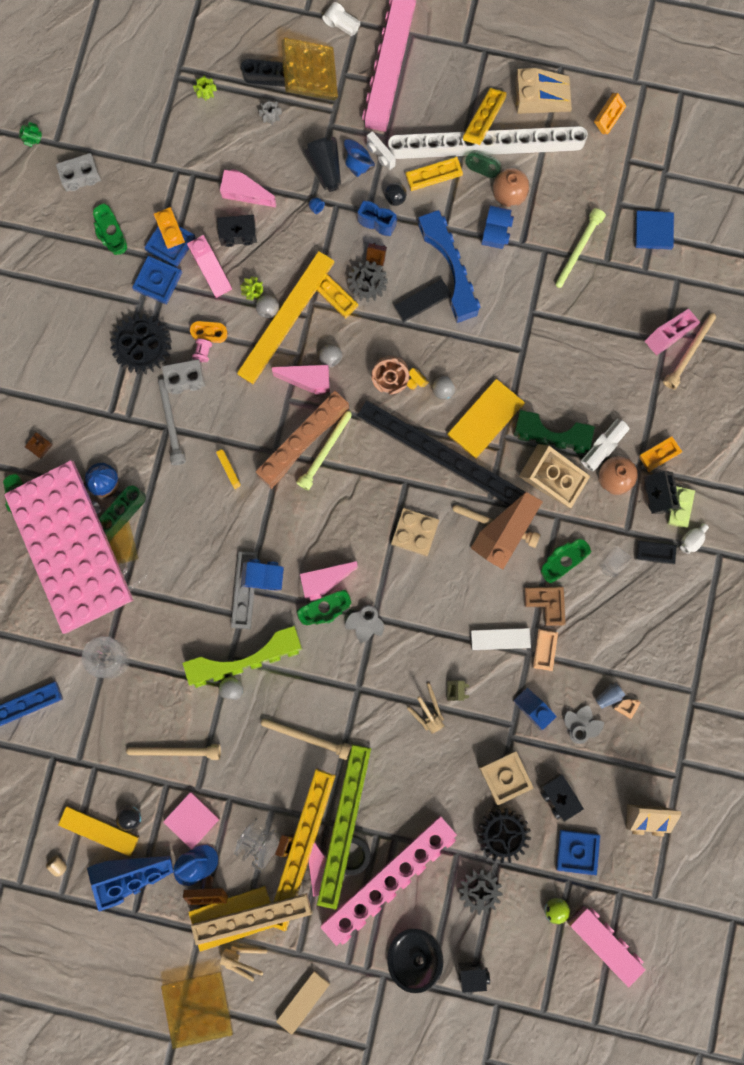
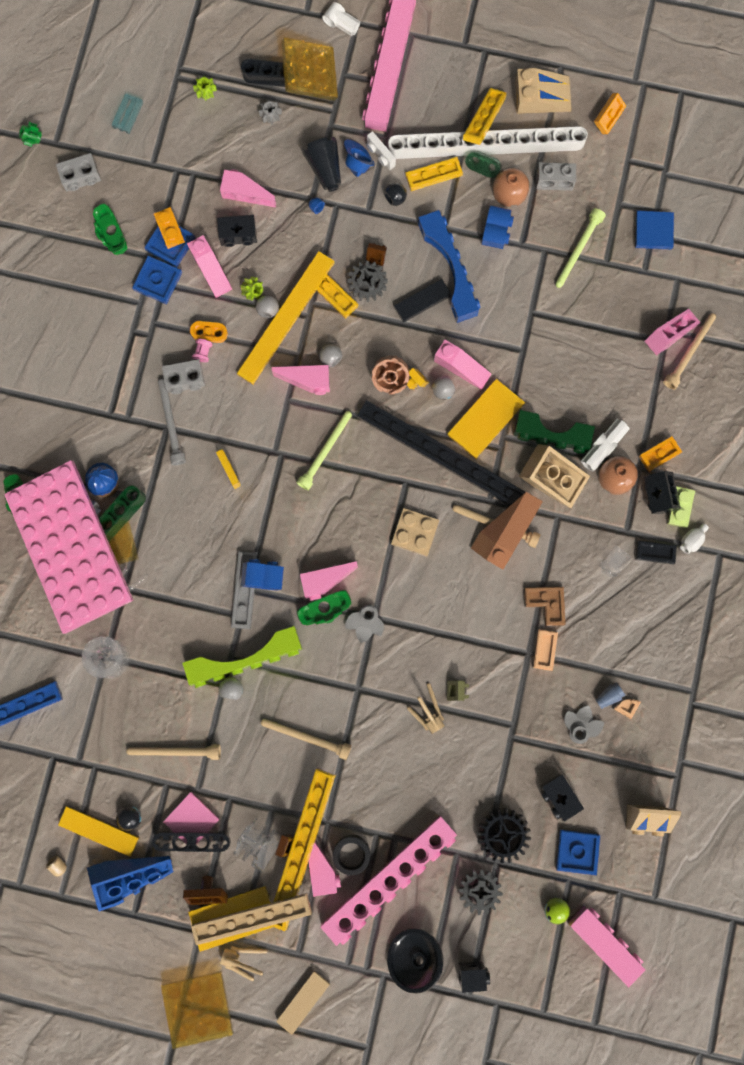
reddish brown tile [25,432,53,459] -> none
black gear [110,314,172,375] -> none
blue piece [173,845,218,886] -> none
nougat arch [256,391,349,489] -> none
lime tile [317,744,371,910] -> none
blue brick [358,201,397,236] -> none
white tile [471,628,531,650] -> none
tan panel [478,751,534,805] -> none
blue slope [513,688,557,730] -> none
green piece [541,539,592,583] -> none
none -> clear light blue tile [112,94,143,134]
none -> black beam [152,832,231,852]
none -> bright pink slope [434,340,491,390]
none -> light grey brick [536,162,576,191]

